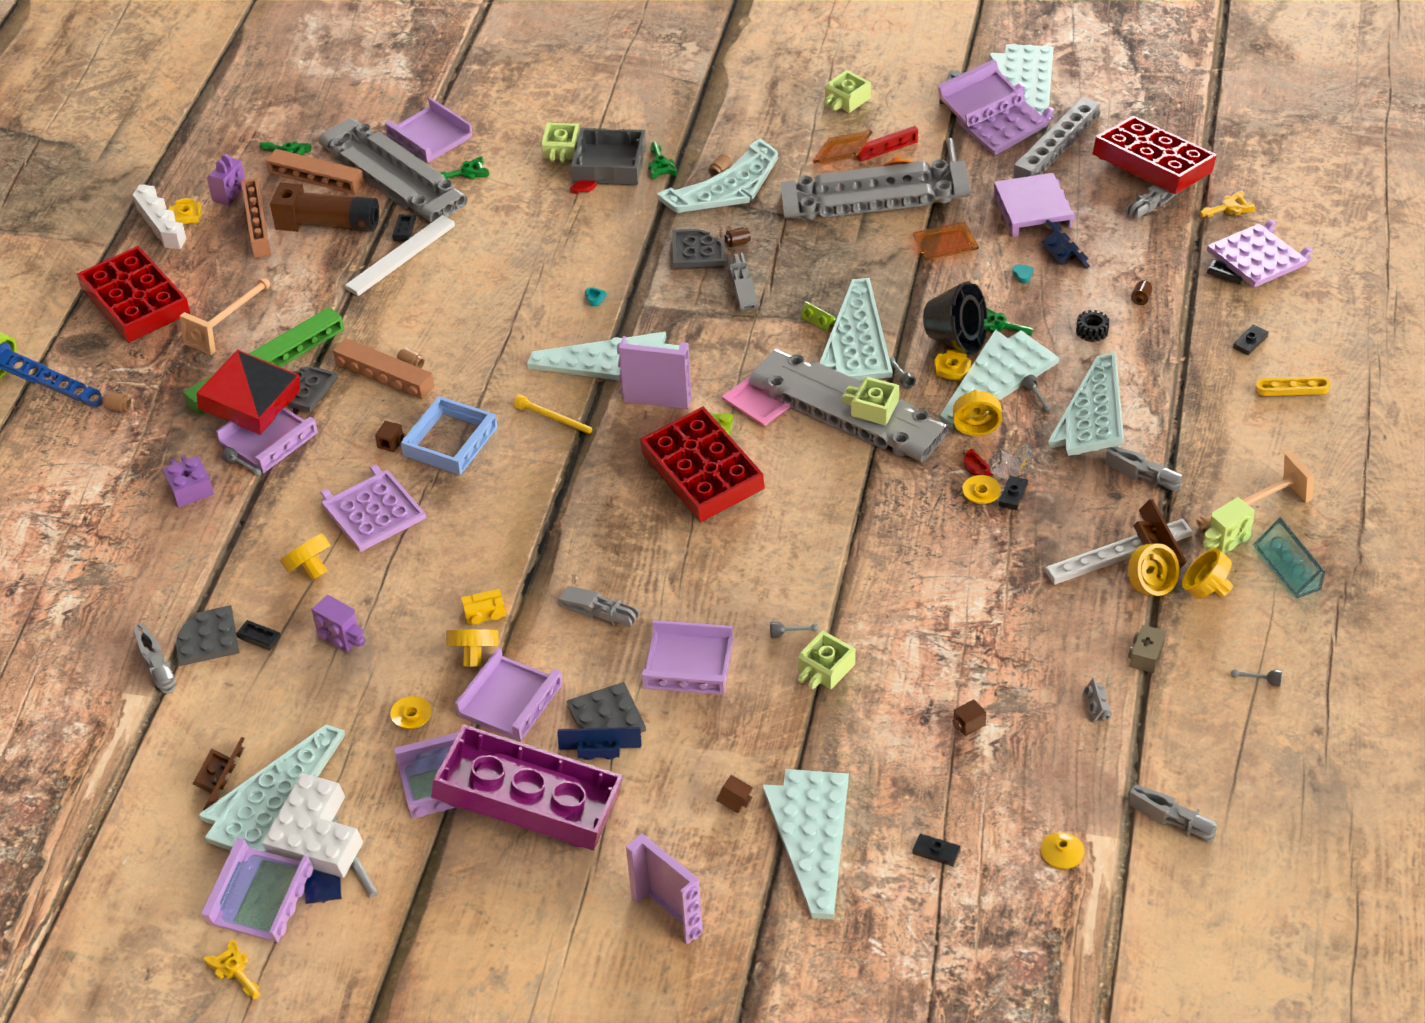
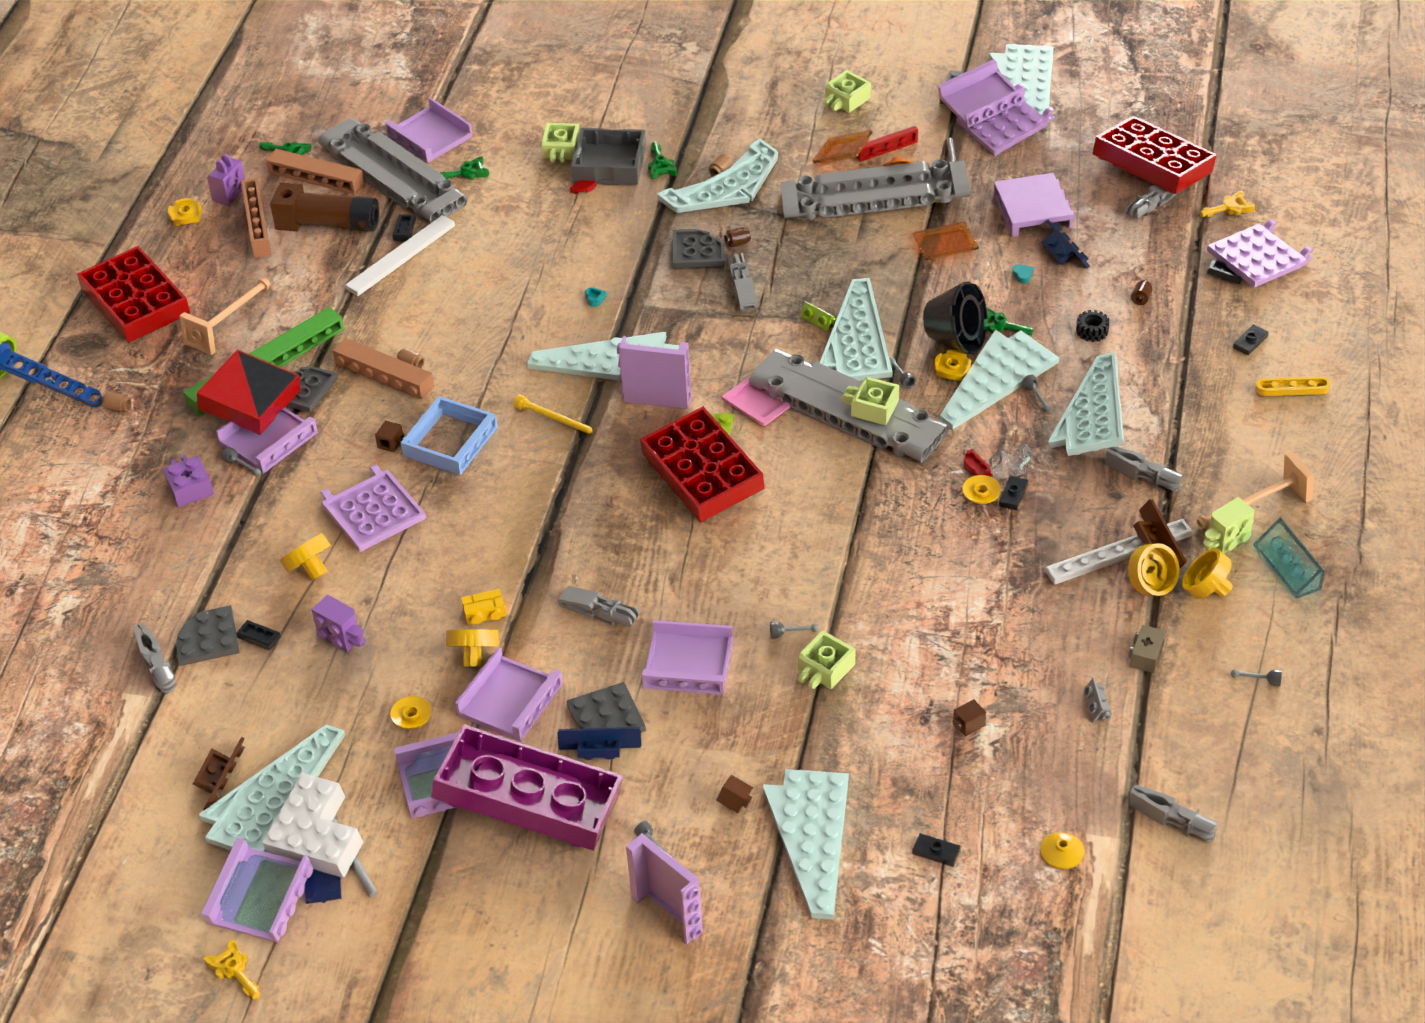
white brick [133,184,187,249] -> none
yellow piece [953,390,1002,436] -> none
light grey brick [1014,97,1101,178] -> none
none -> dark grey hinge [634,821,674,858]

